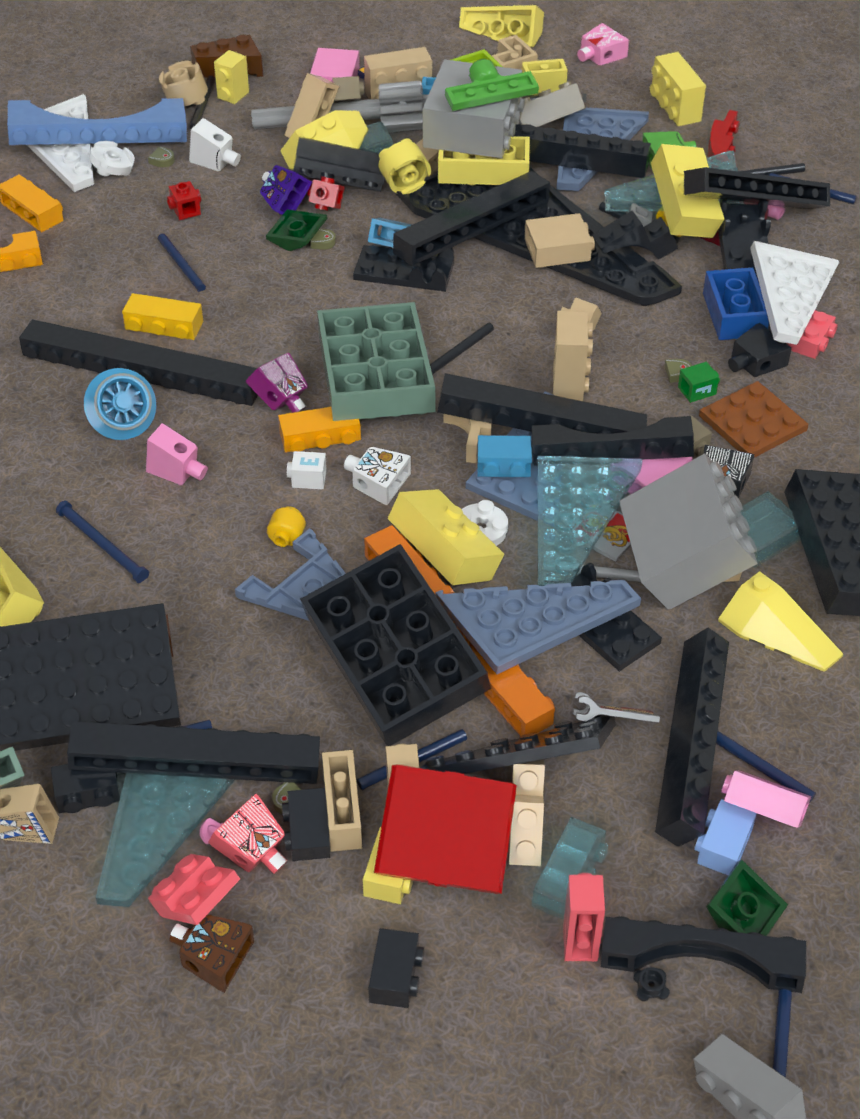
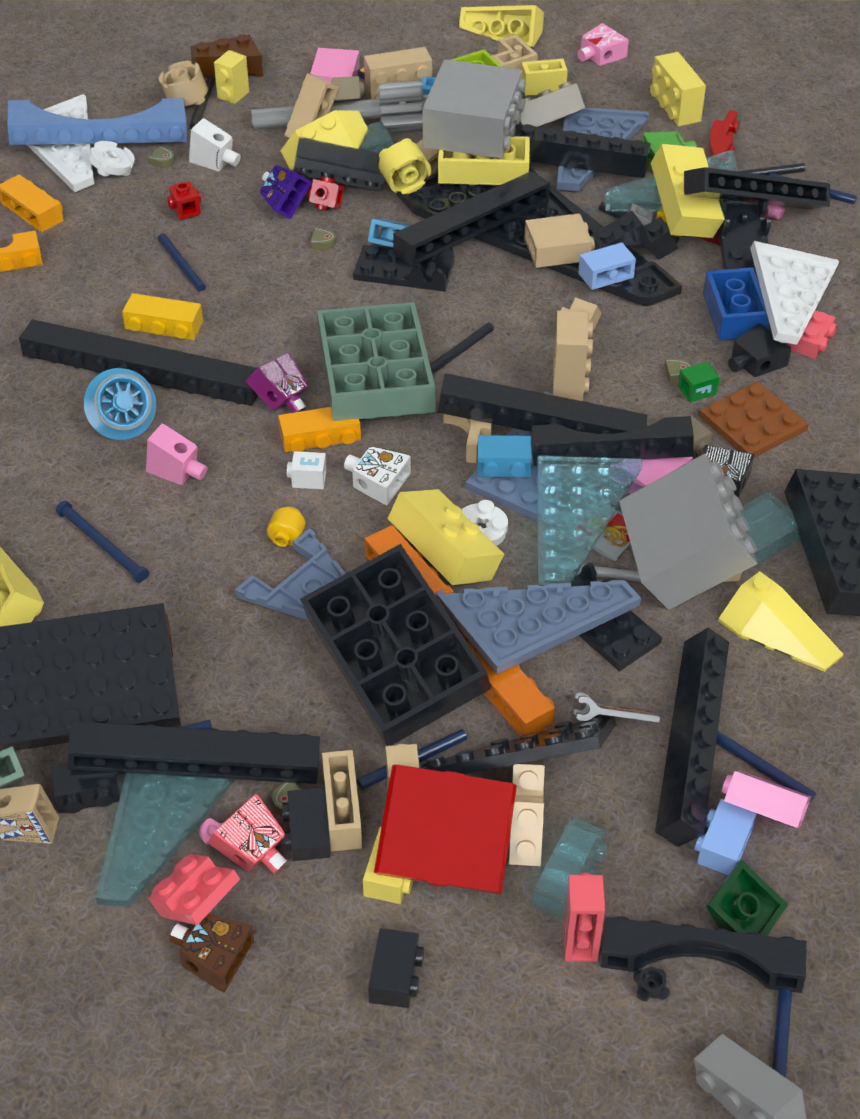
dark green slope [266,209,328,251] -> none
bright green plate [445,59,539,111] -> none
none -> light blue brick [579,243,636,290]

